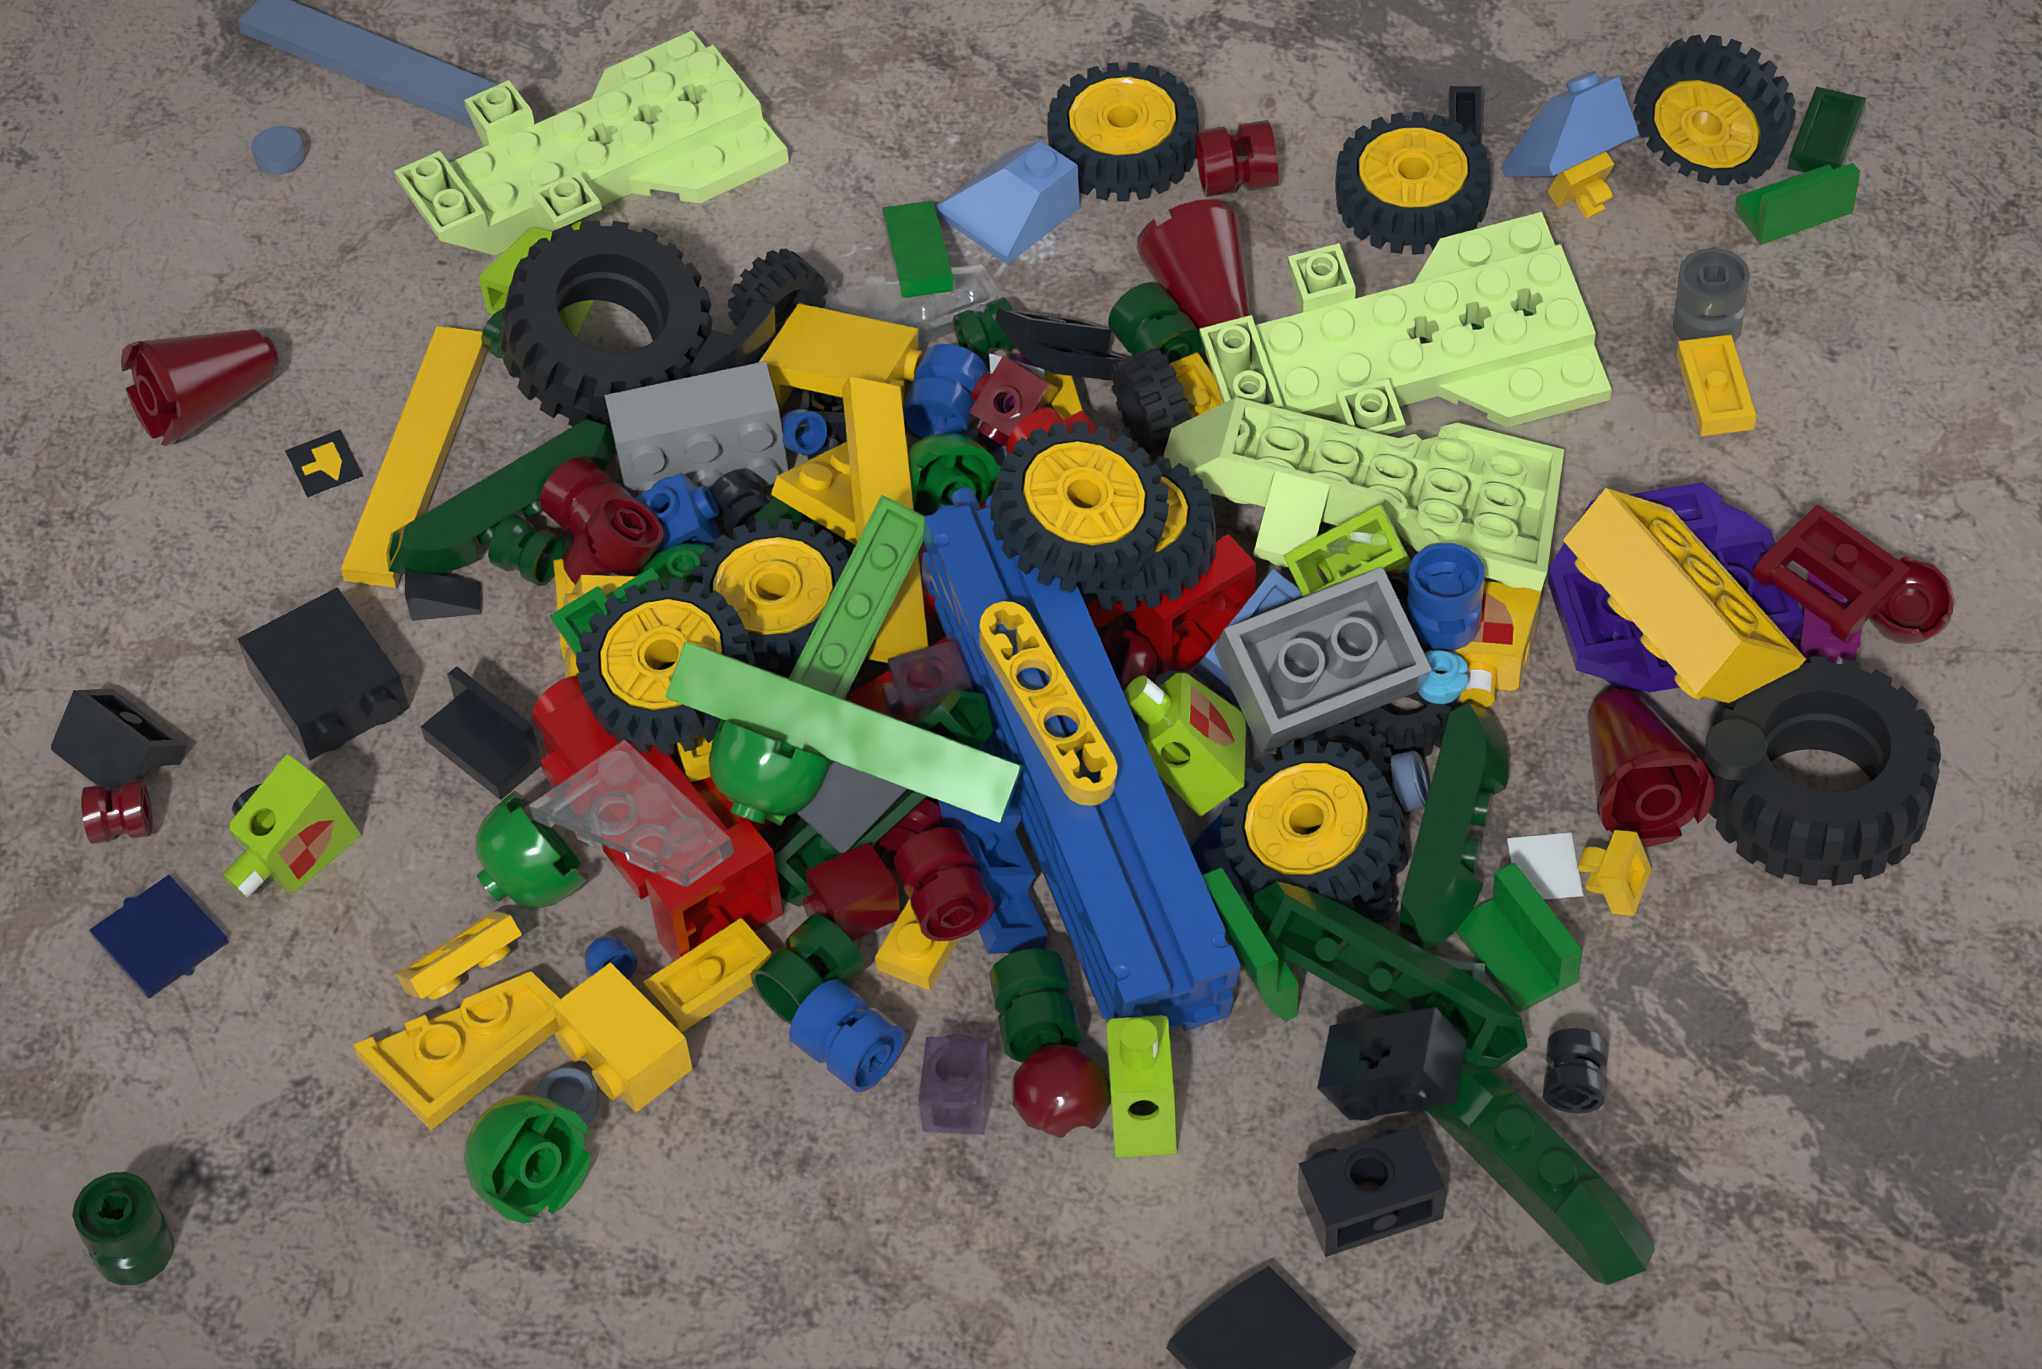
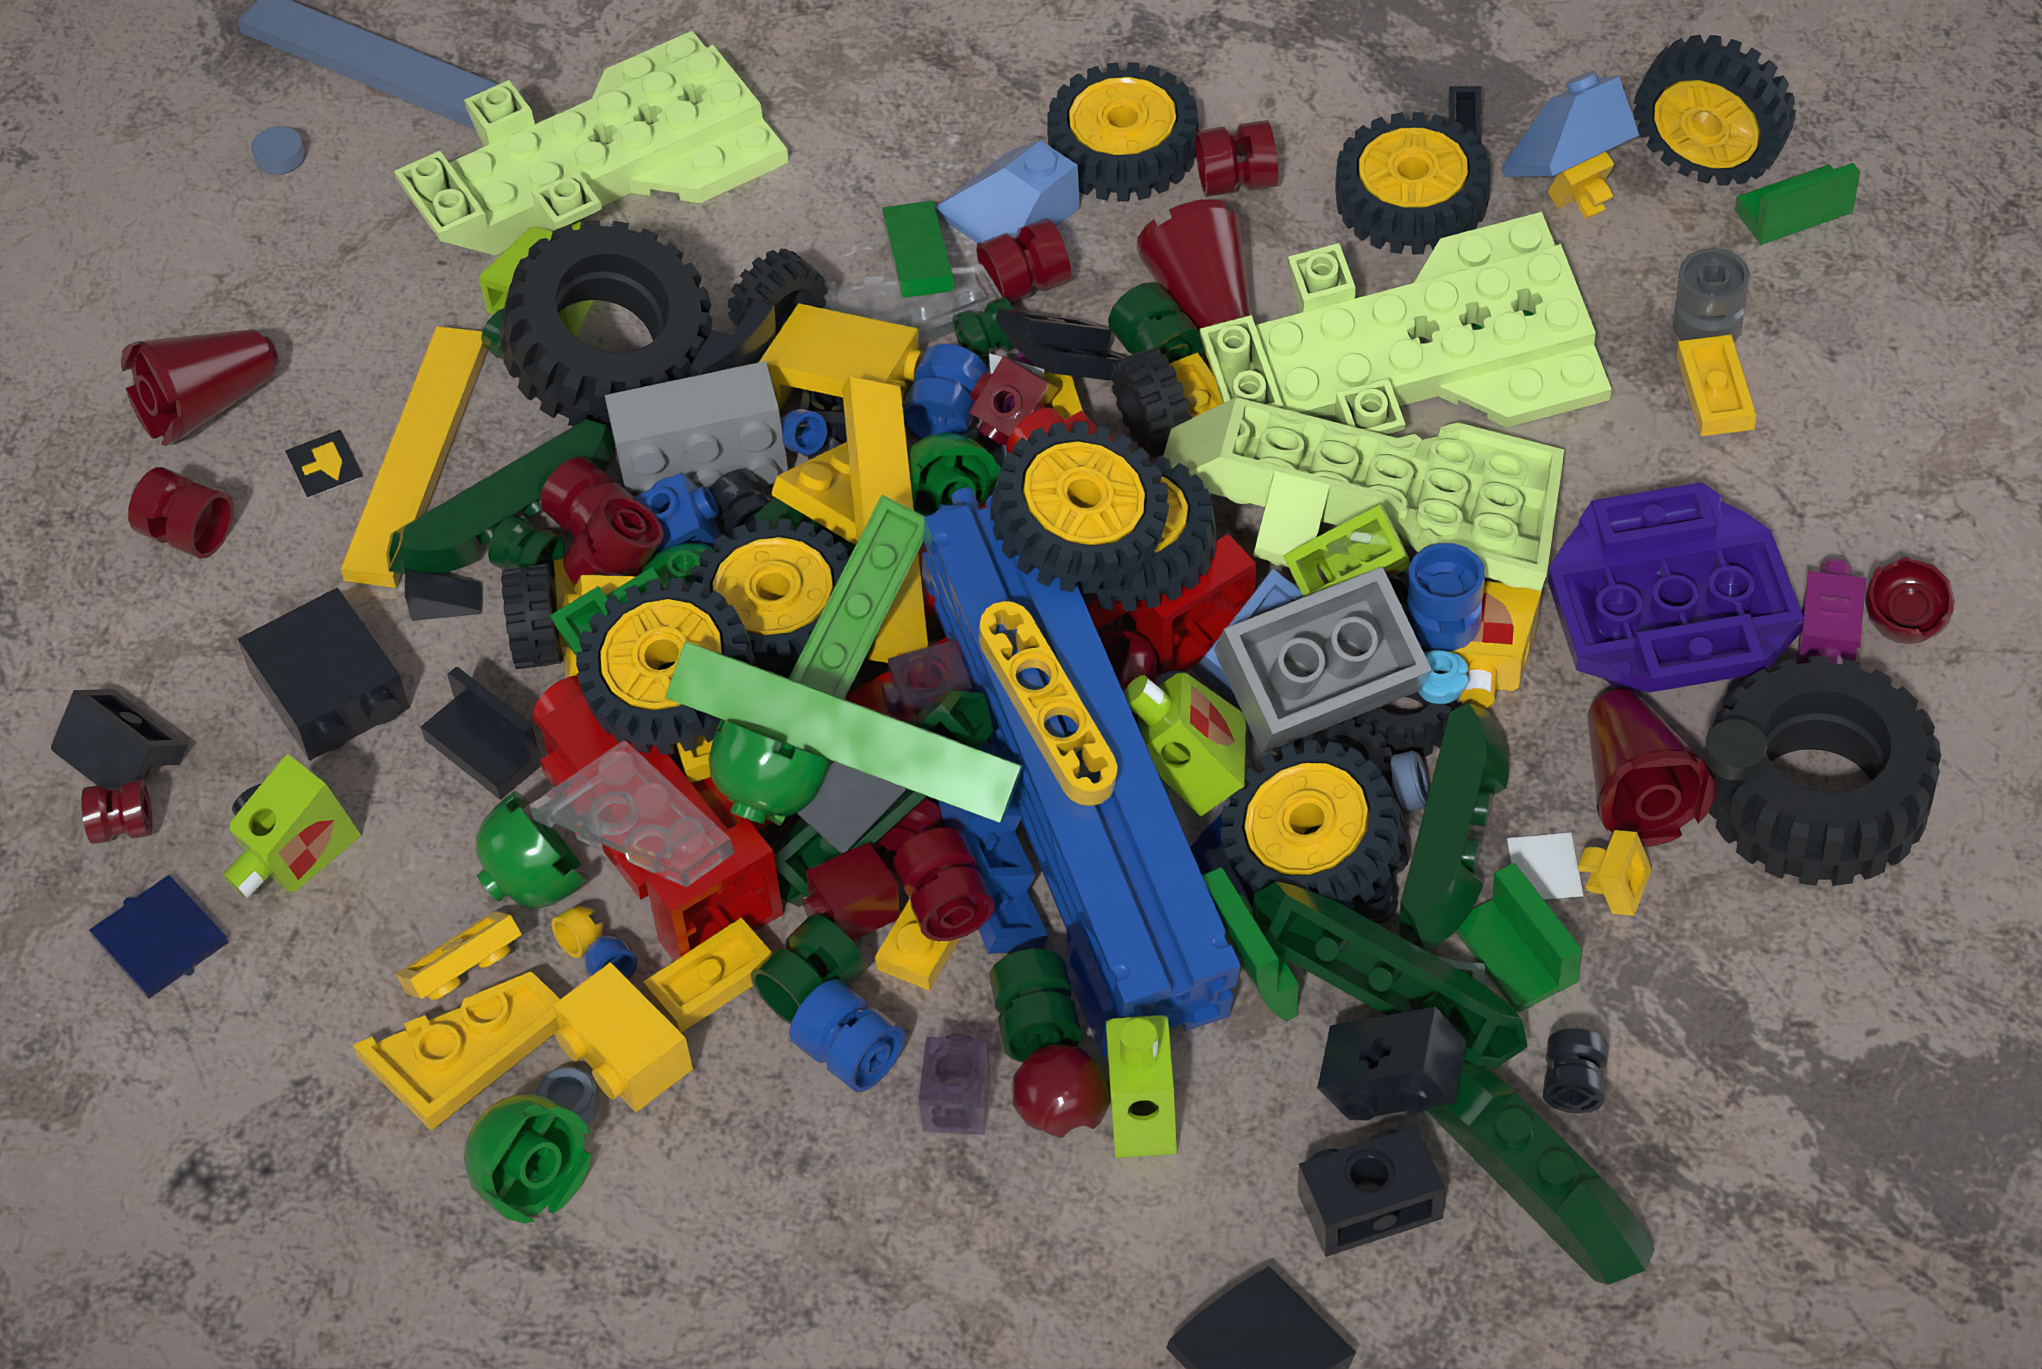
dark green wheel [72,1172,174,1286] -> none
yellow slope [1563,488,1806,703] -> none
dark red plate [1752,504,1911,643] -> none
dark green tile [1787,86,1866,173] -> none
none -> dark red wheel [128,467,234,559]
none -> black tyre [501,564,563,669]
none -> yellow hinge [551,906,604,959]
none -> dark red wheel [976,218,1072,304]
none -> clear blue piece [1067,922,1115,1057]

